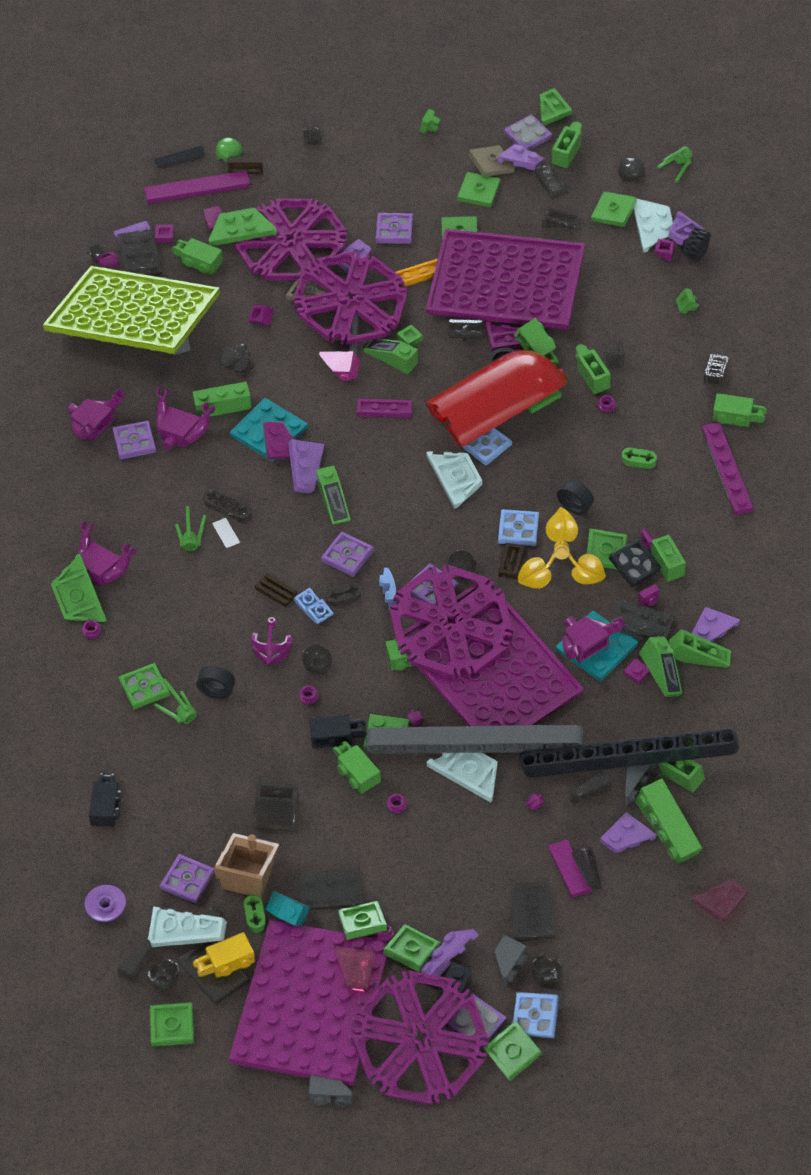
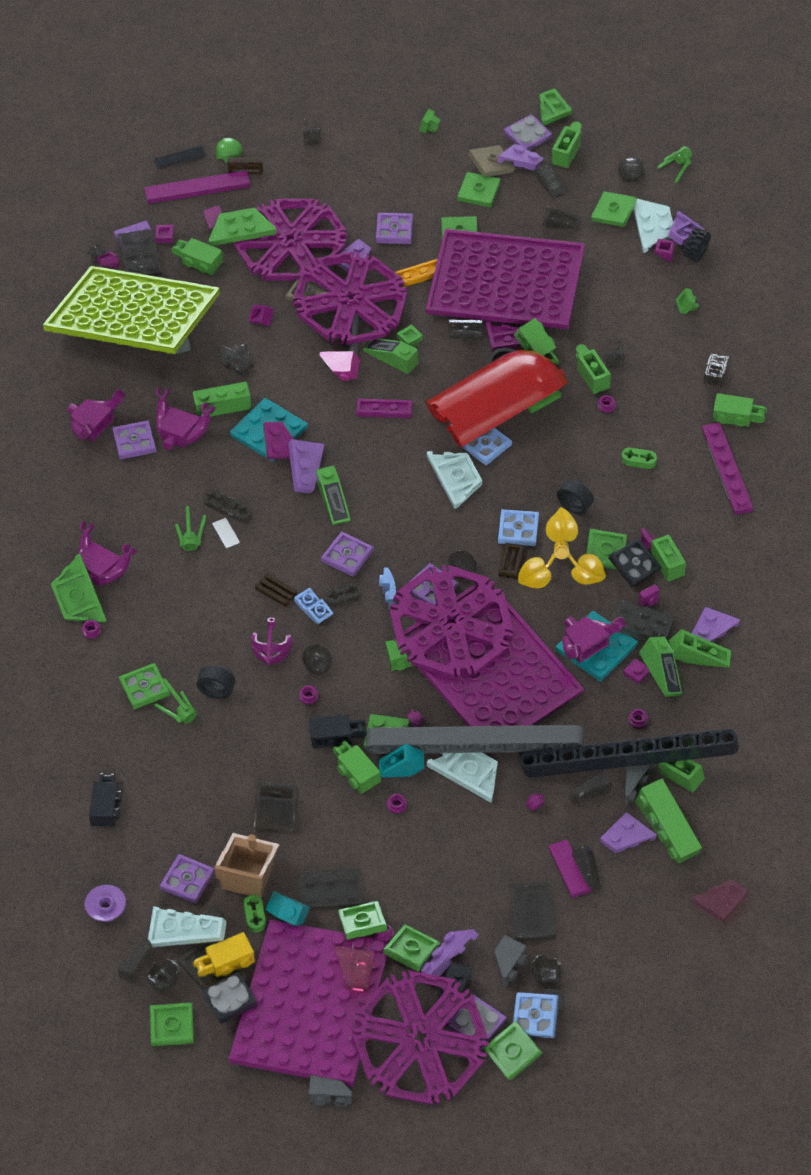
none -> light grey piece [202,972,258,1024]
none -> teal slope [379,743,424,778]
none -> magenta plate [628,709,648,728]

